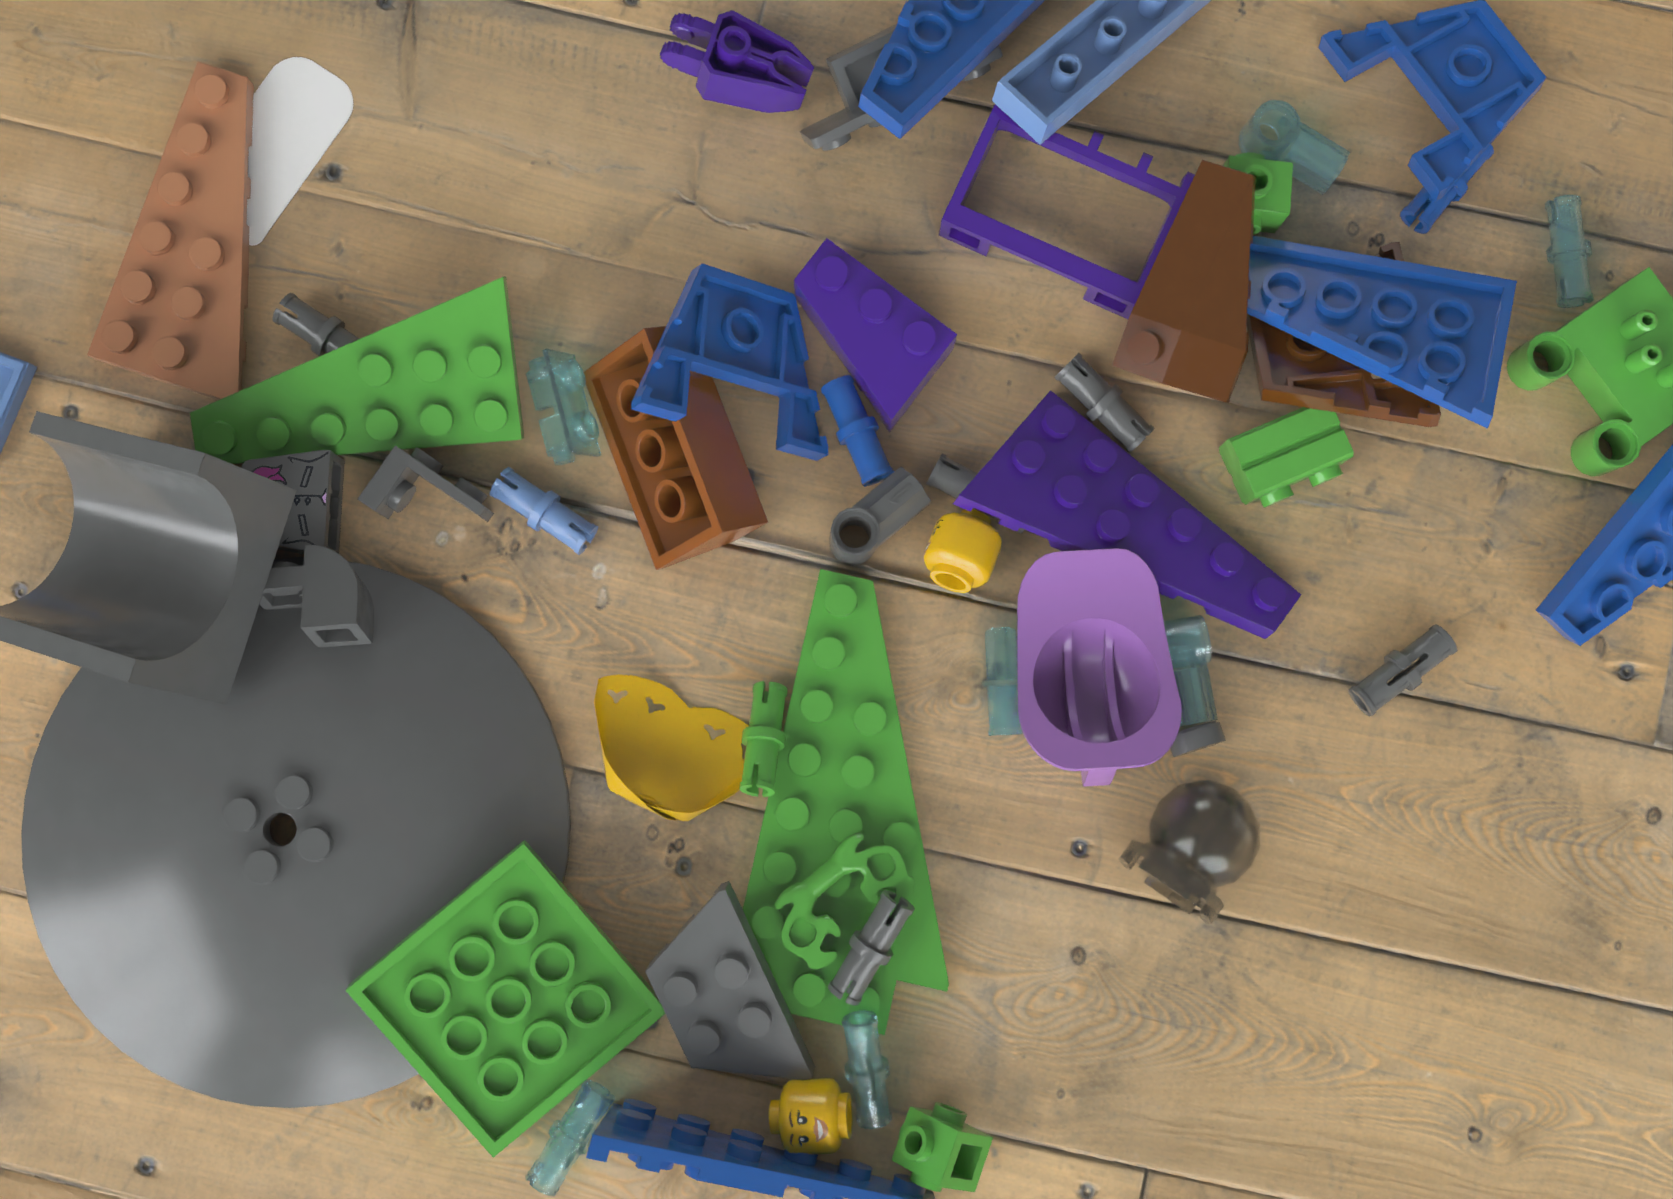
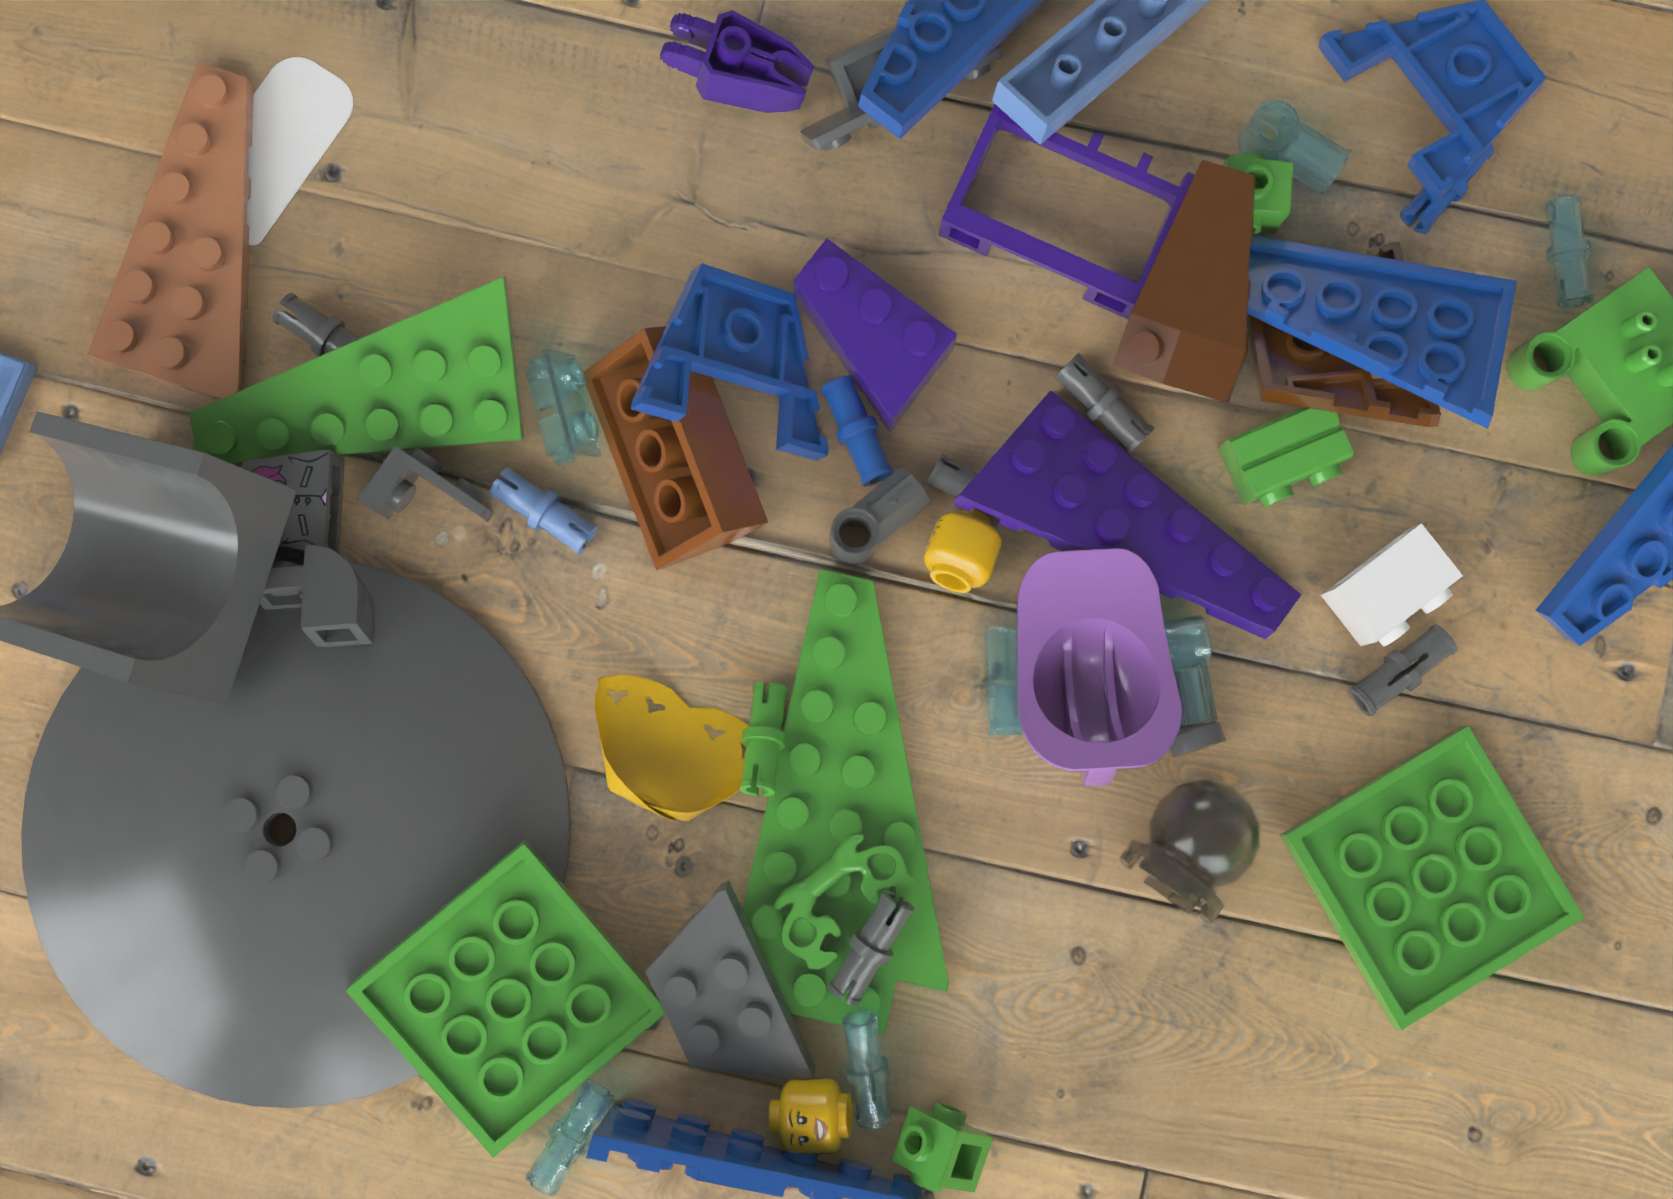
none -> bright green plate [1280,726,1585,1030]
none -> white brick [1321,523,1463,647]

